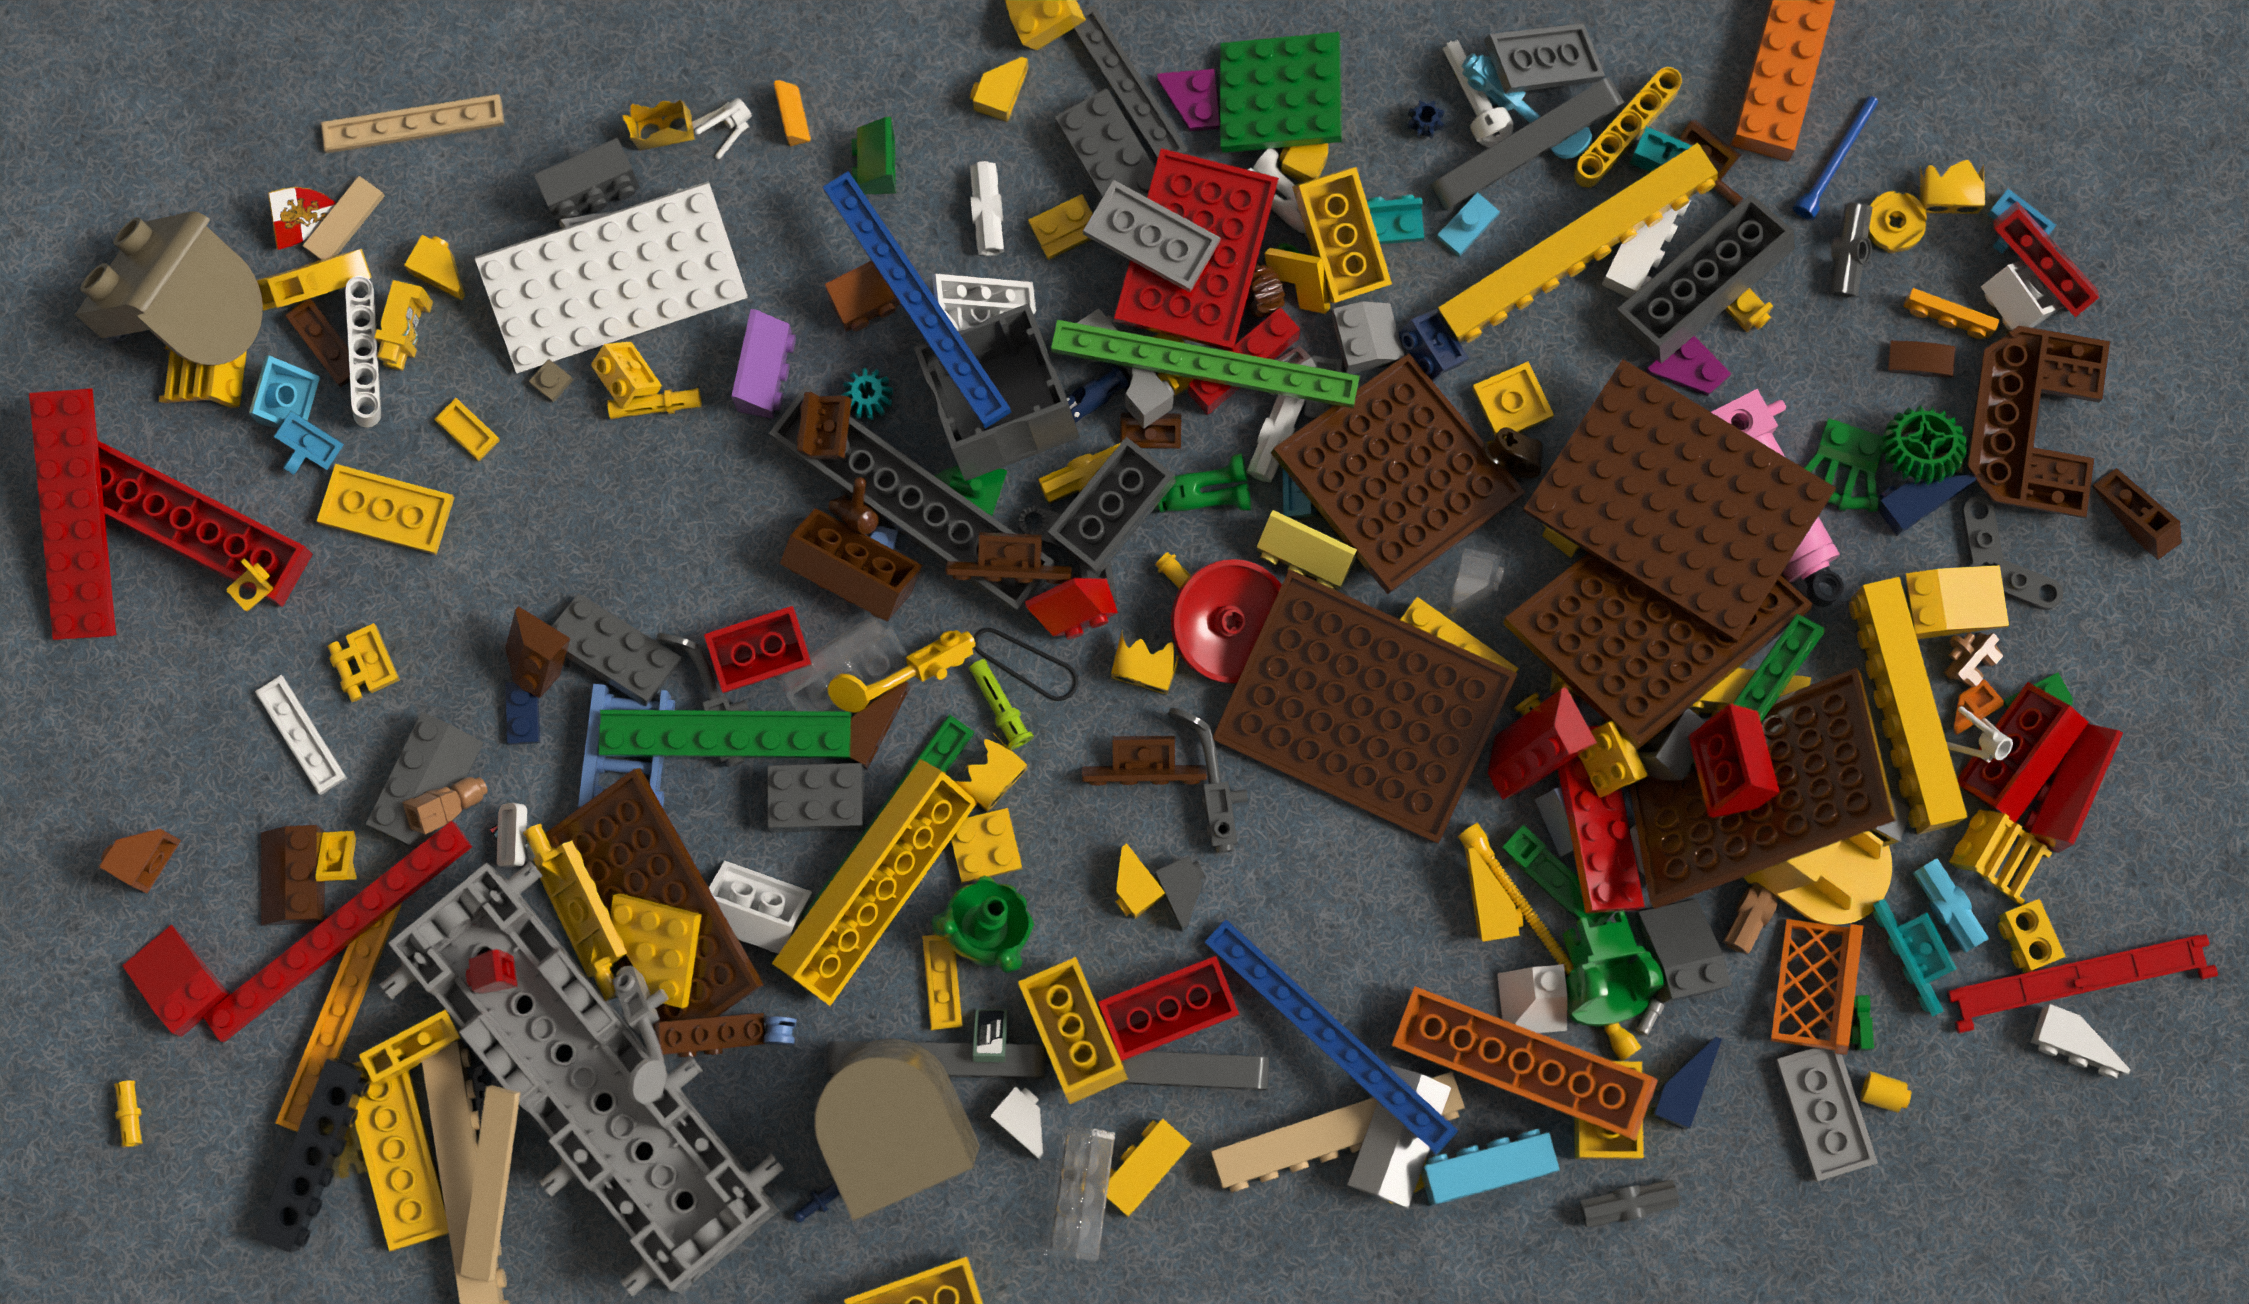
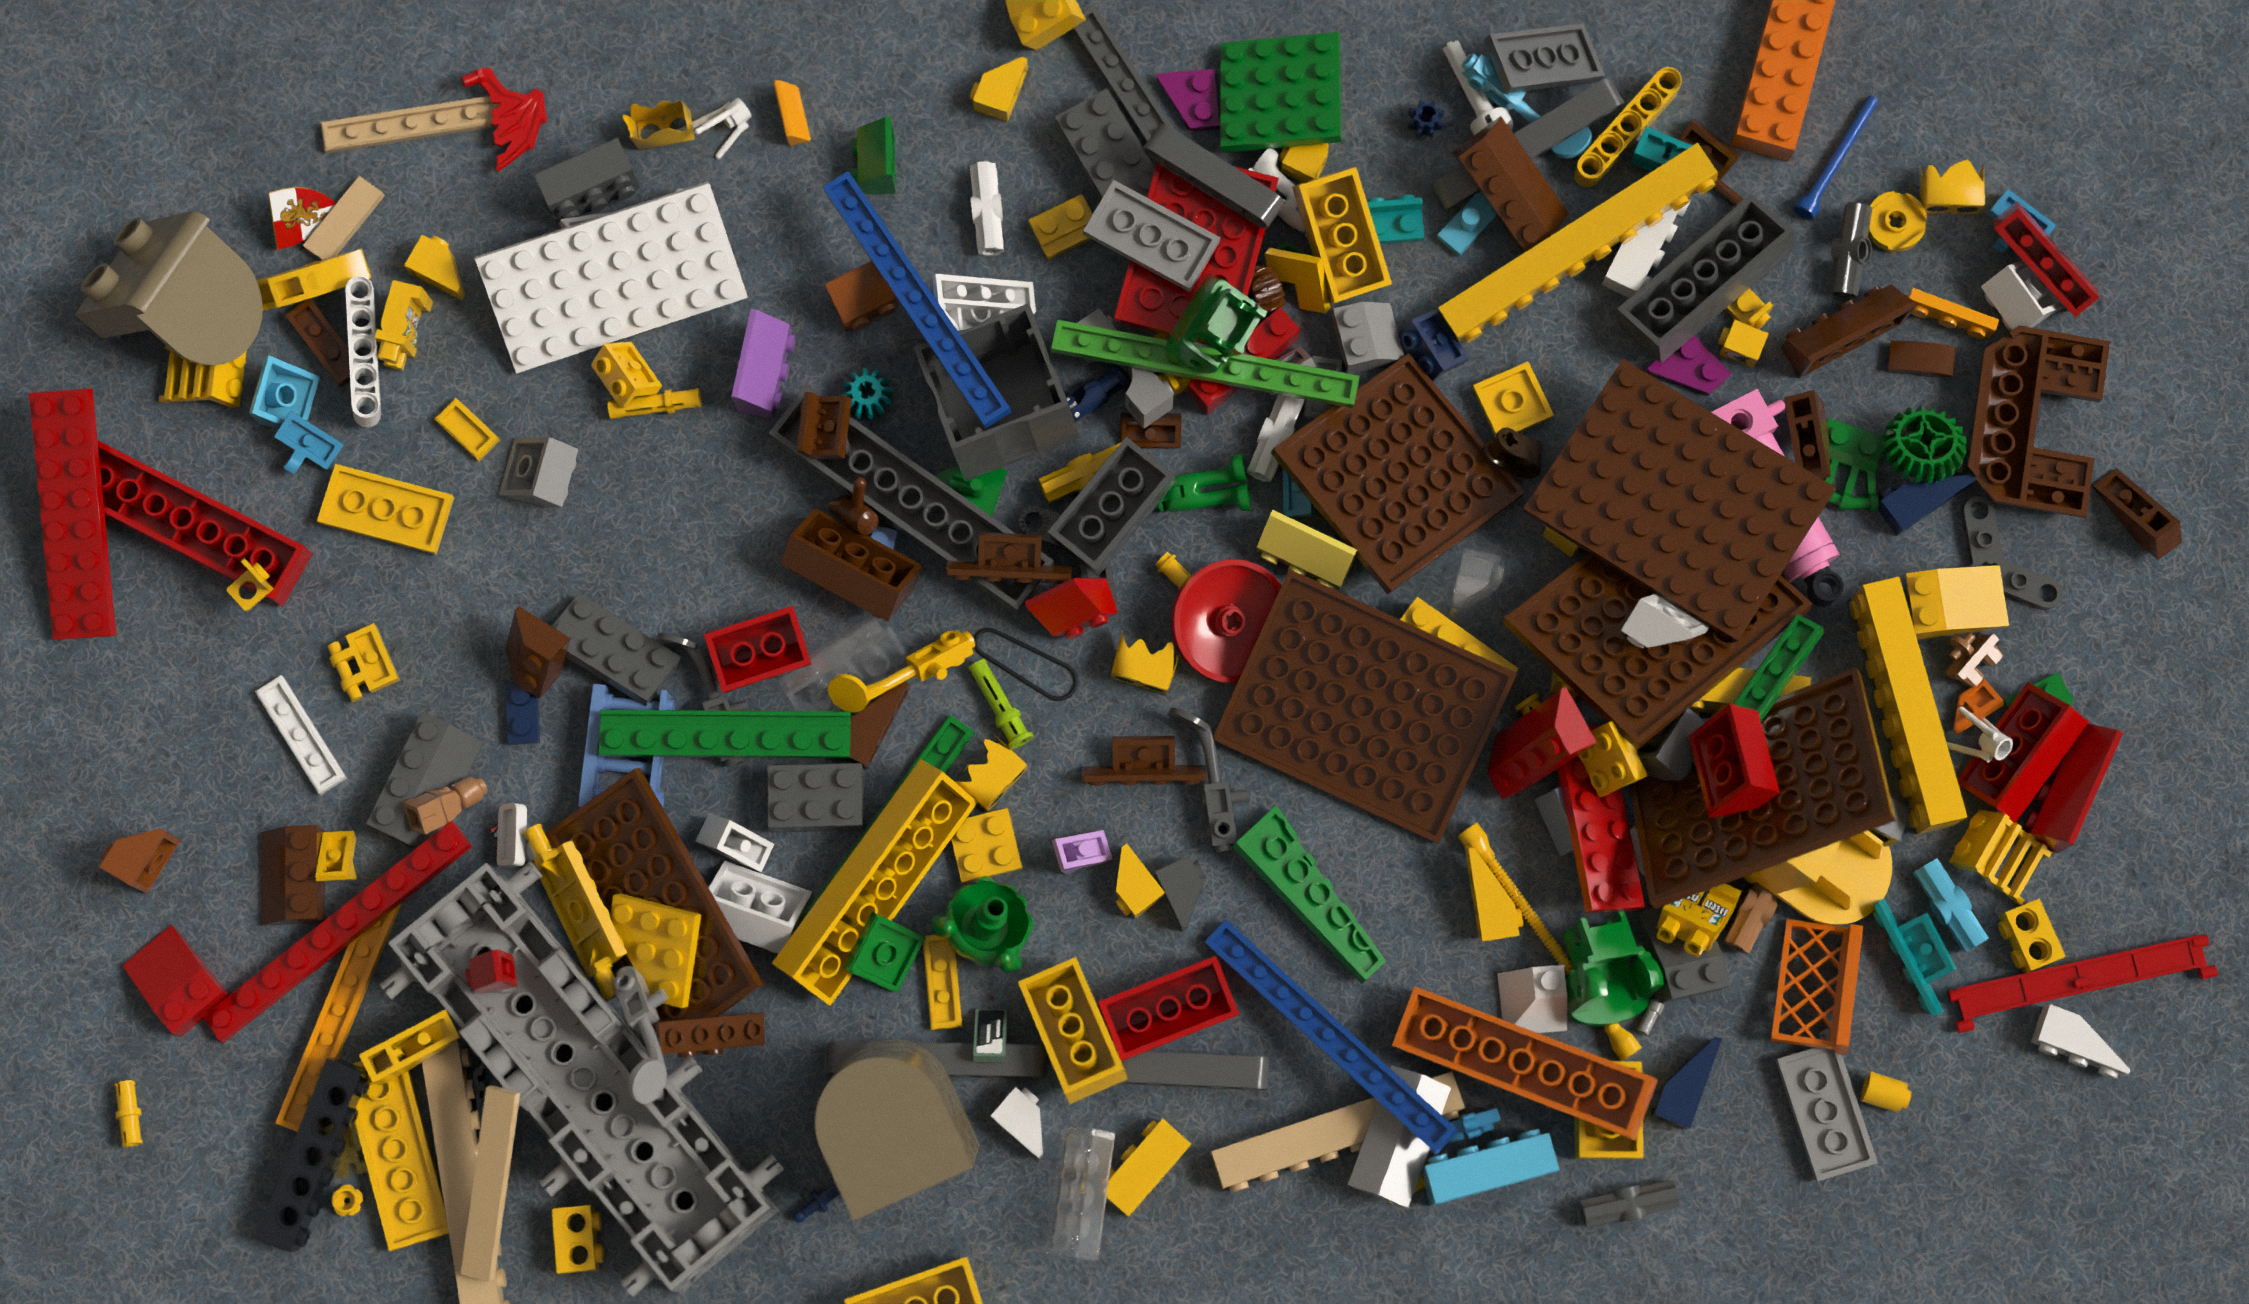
dark tan plate [529,359,573,403] -> none
medium blue wheel [763,1016,797,1045] -> none
green slope [1502,825,1615,928] -> none
green plate [1850,995,1874,1051] -> none
none -> yellow plate [331,1185,363,1216]
none -> red animal [460,67,547,172]
none -> light grey slope [498,437,578,507]
none -> yellow brick [552,1205,604,1274]
none -> white slope [695,813,774,872]
none -> green tile [843,912,926,993]
none -> lavender slope [1052,830,1113,875]
none -> dark grey beam [1142,124,1285,229]
none -> green piece [1165,275,1268,374]
none -> green wing [1232,806,1386,984]
none -> dark azure plate [1447,1108,1501,1144]
none -> reddish brown slope [1451,116,1569,253]
none -> white slope [1621,594,1709,648]
none -> yellow hips [1657,884,1741,957]
none -> yellow brick [1717,320,1769,368]
none -> reddish brown slope [1781,284,1916,378]
none -> reddish brown slope [1784,390,1831,479]

